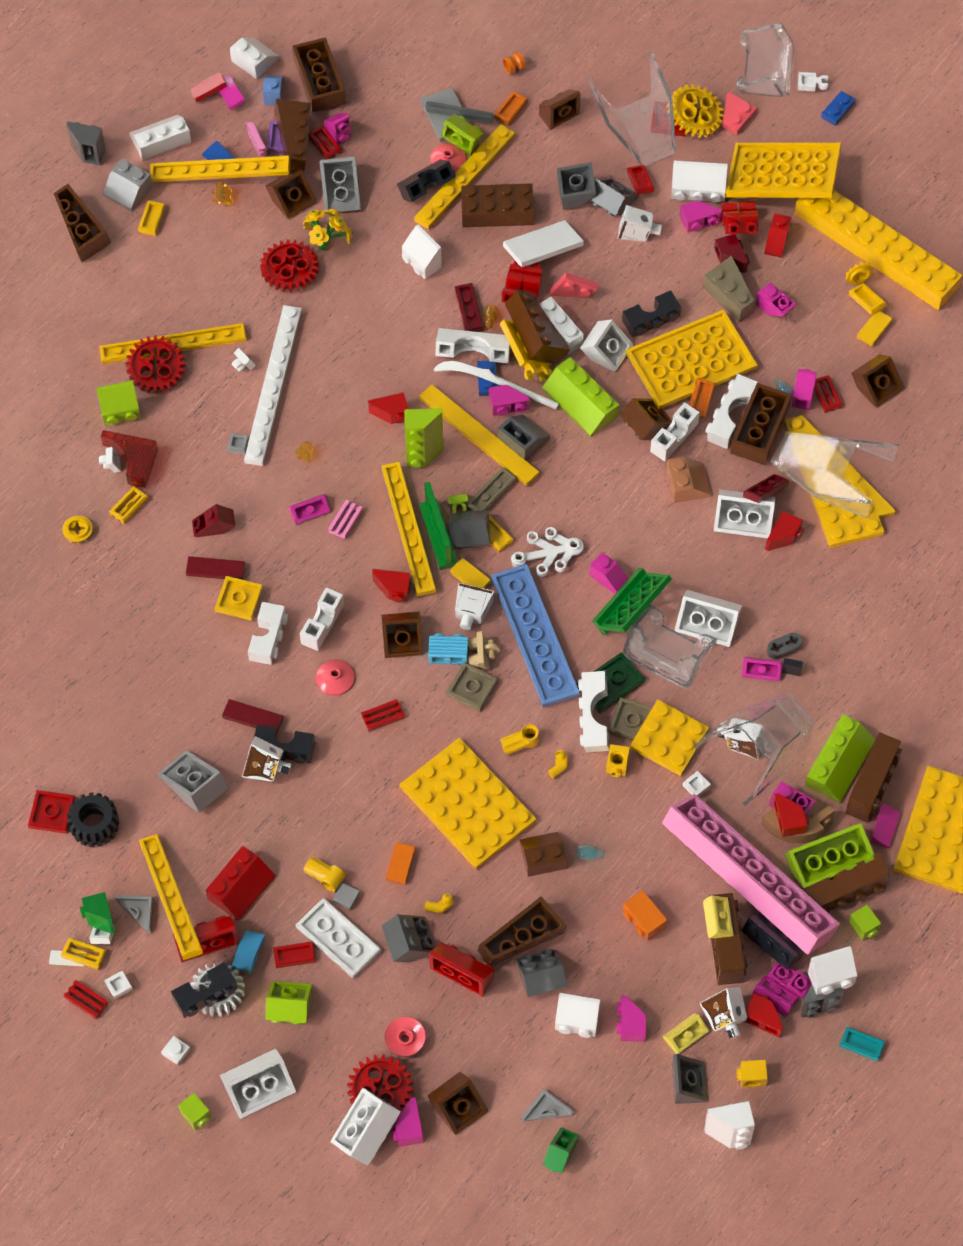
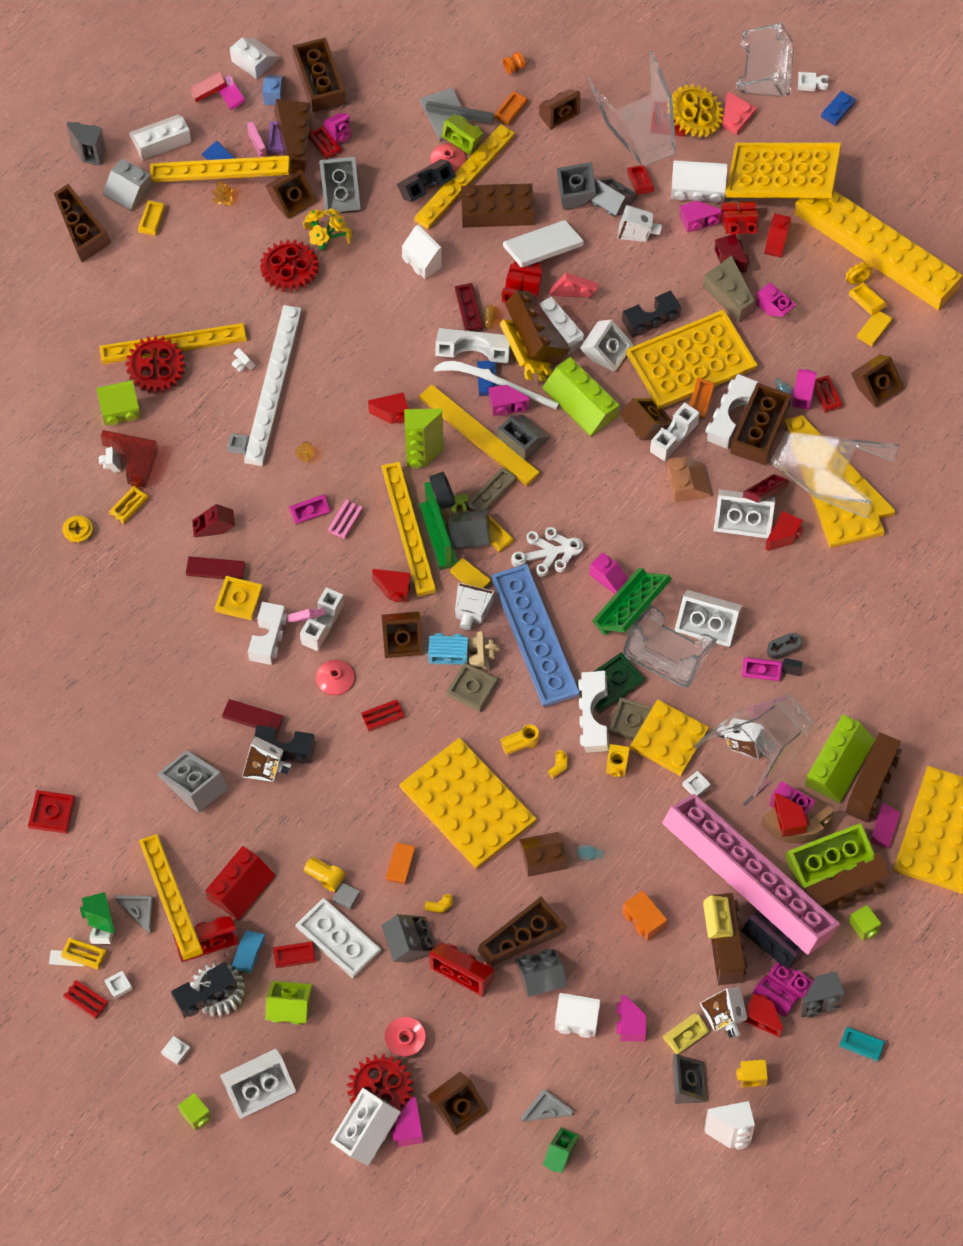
black tyre [67,792,119,847] -> none
white slope [808,946,857,995] -> none
none -> bright pink tile [287,608,325,623]
none -> black tyre [429,471,456,510]

